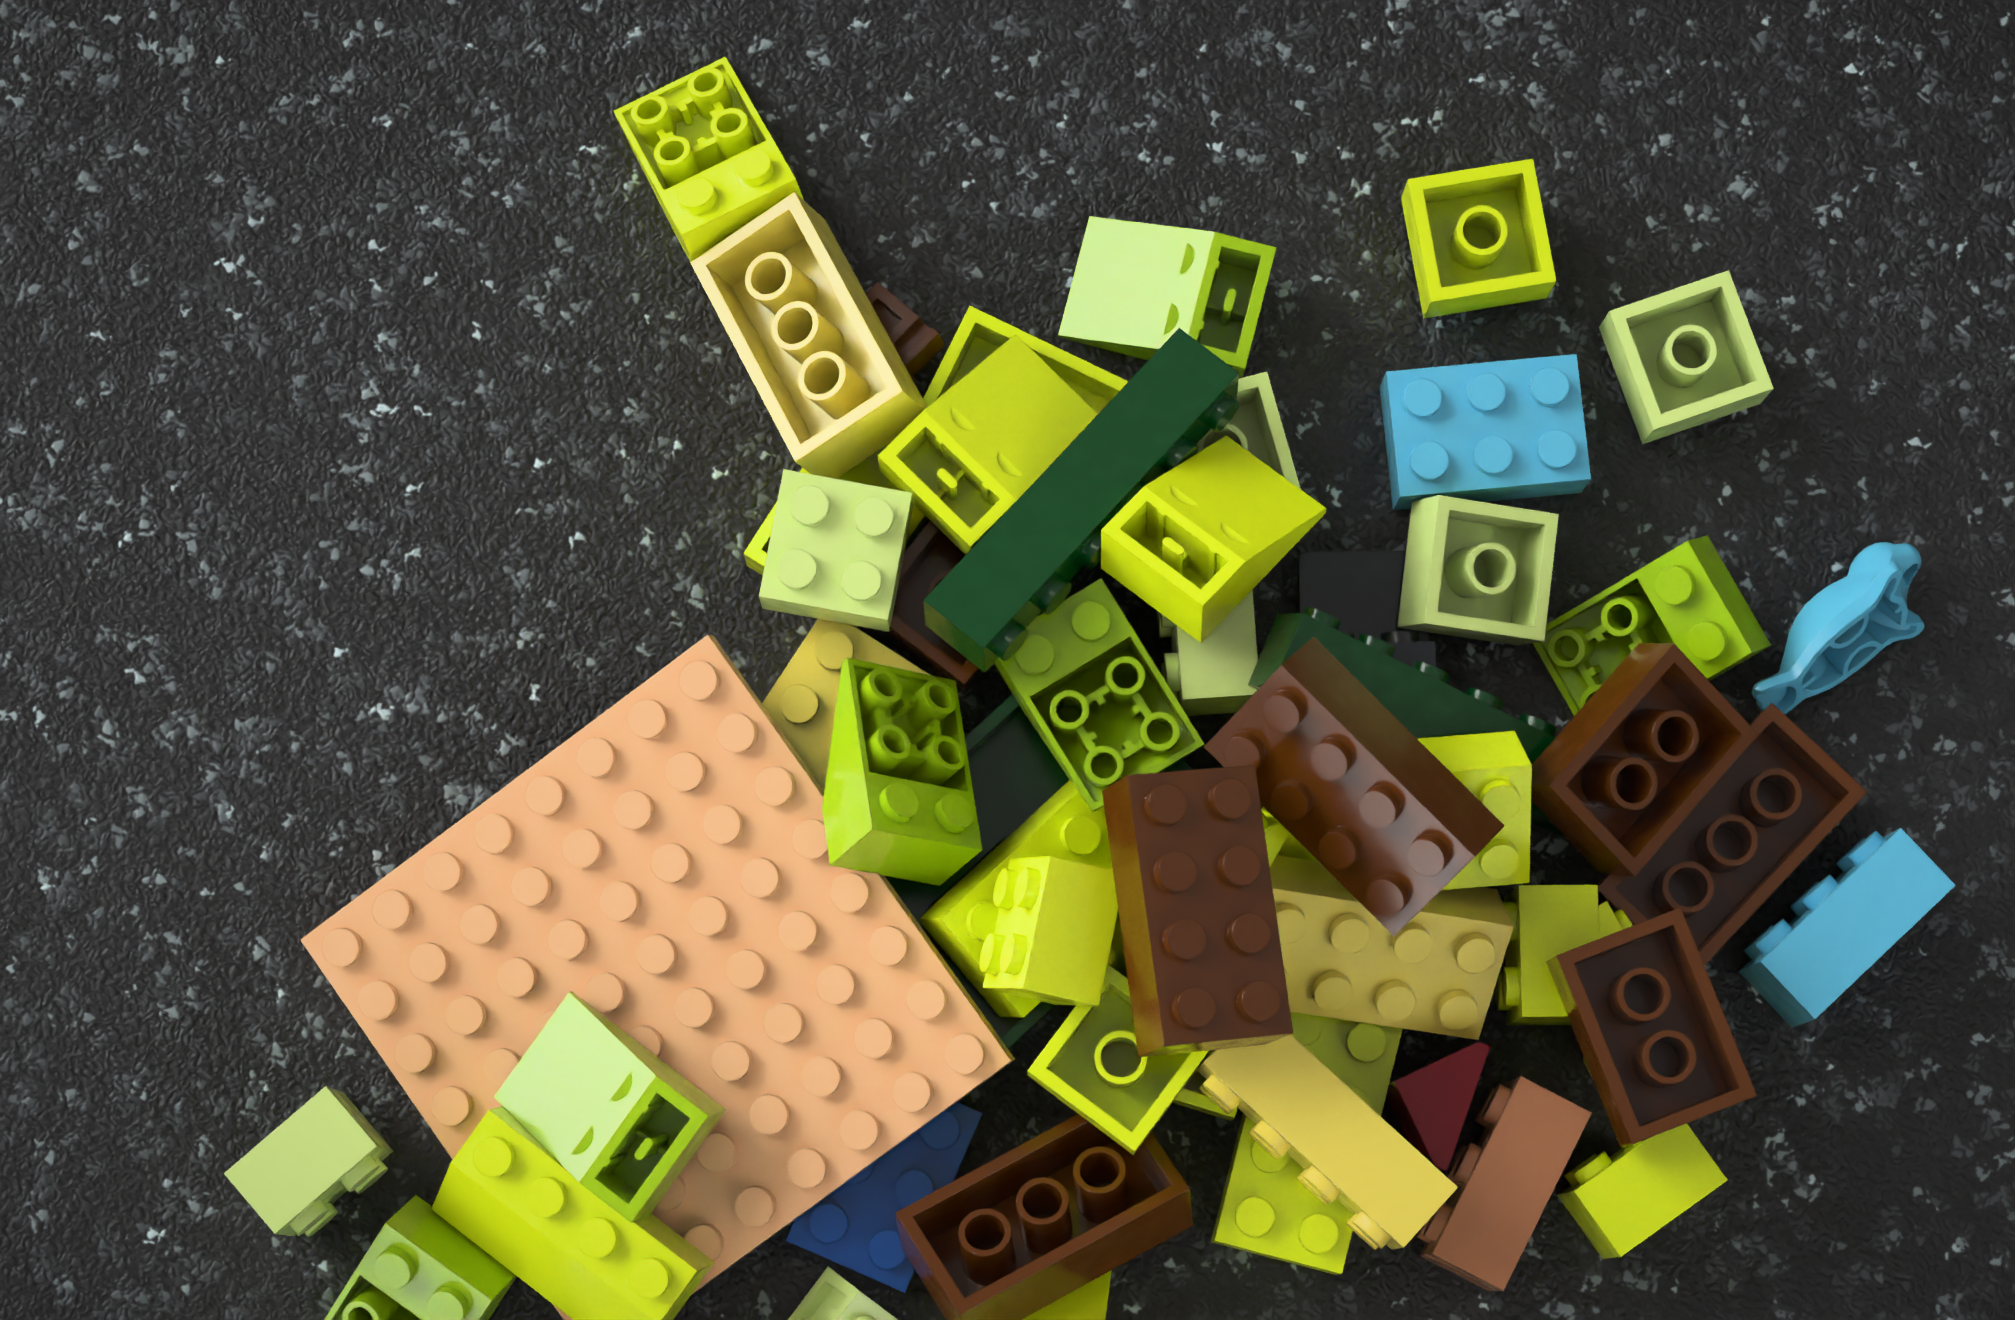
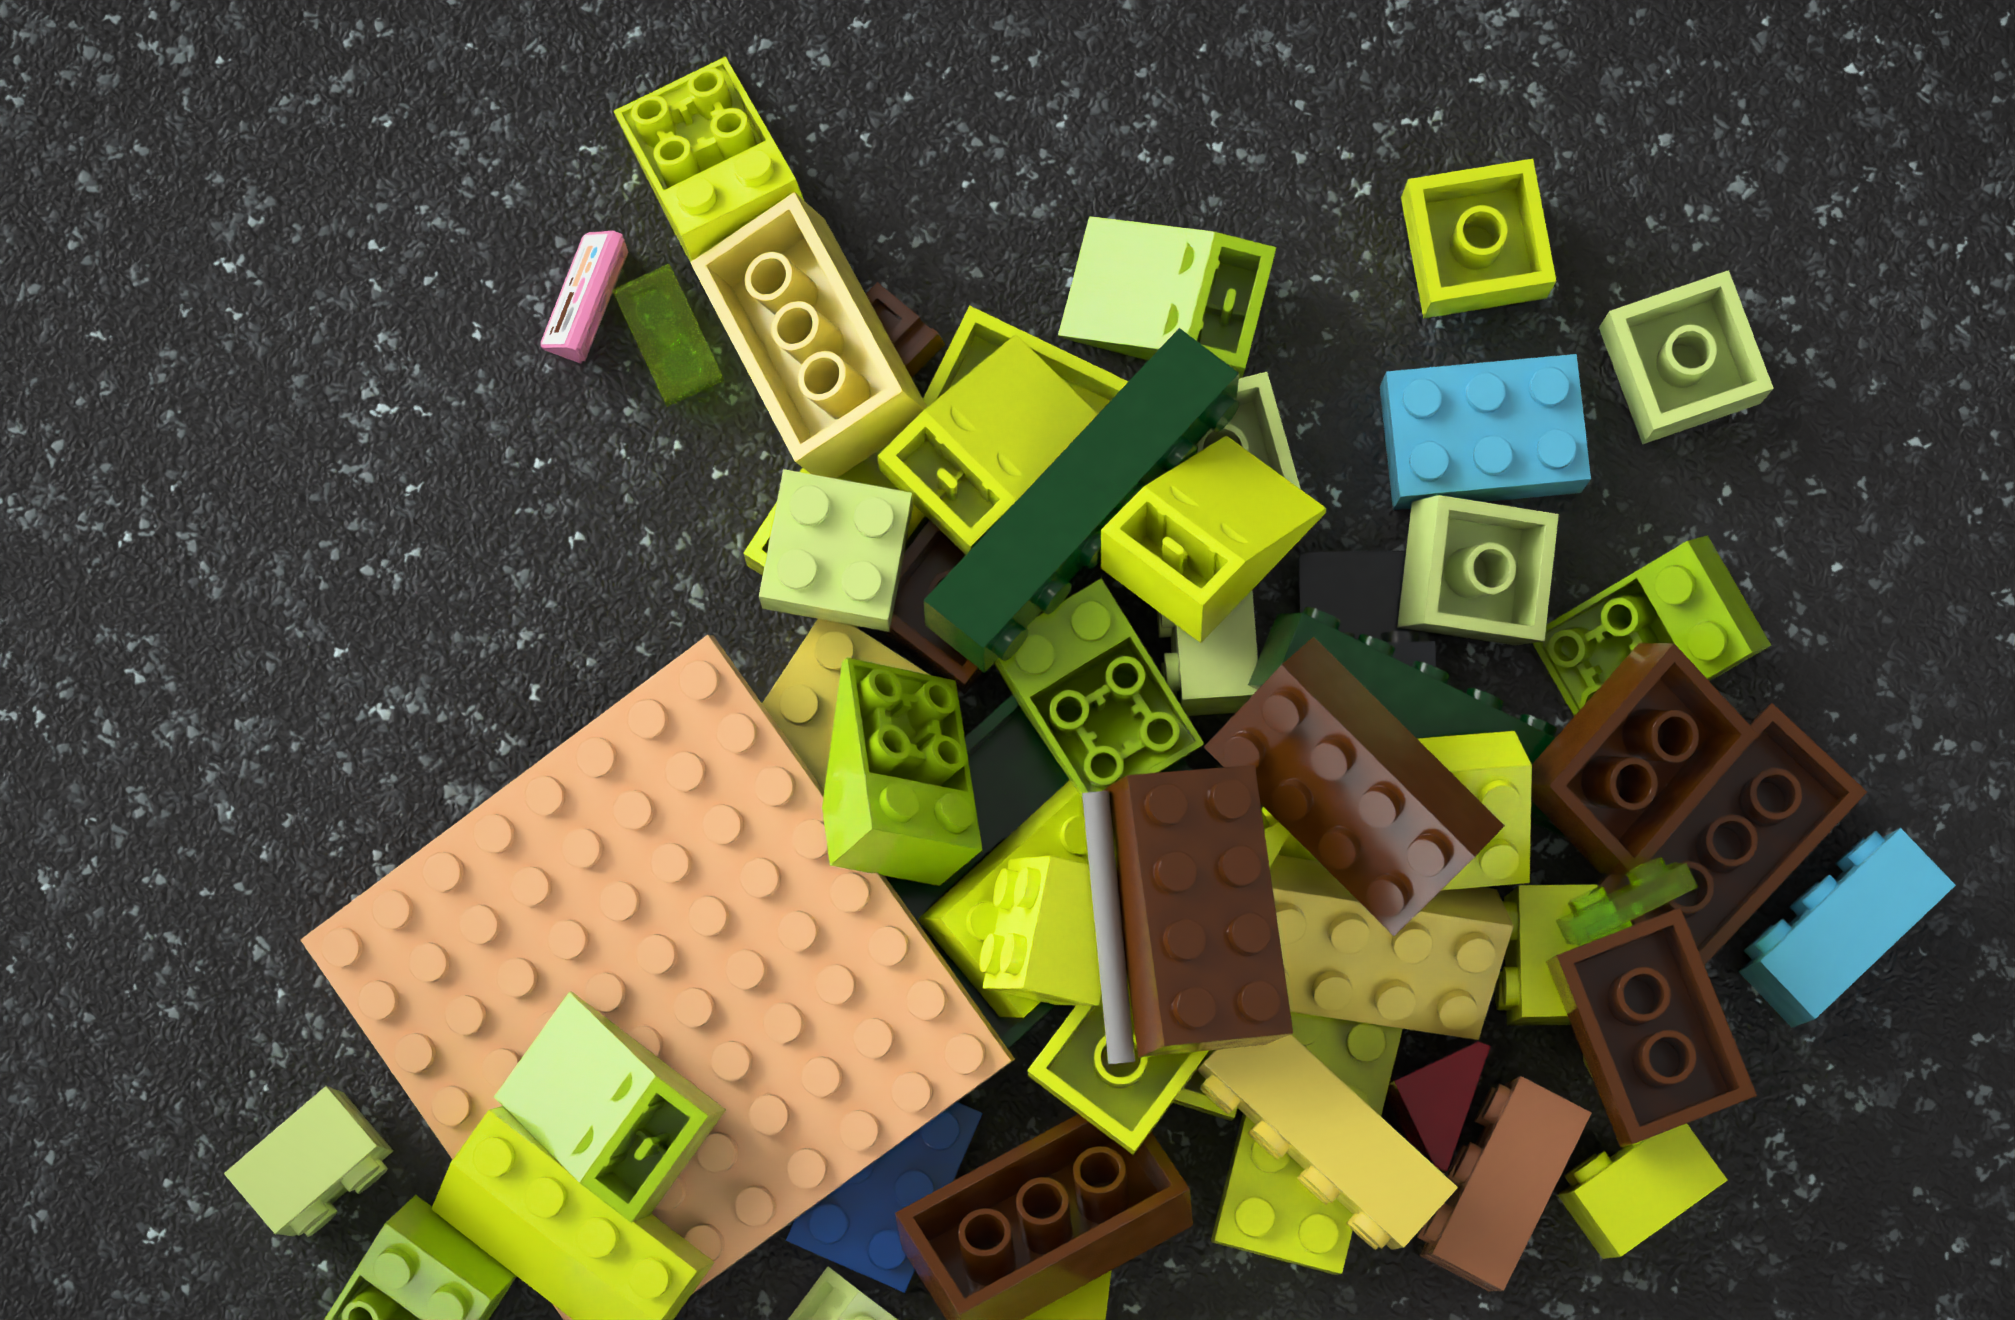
medium azure animal [1752,542,1925,714] -> none
none -> bright pink slope [541,231,628,364]
none -> clear neon green plate [612,264,724,407]
none -> light grey bar [1082,791,1135,1064]
none -> clear neon green plate [1555,857,1697,946]

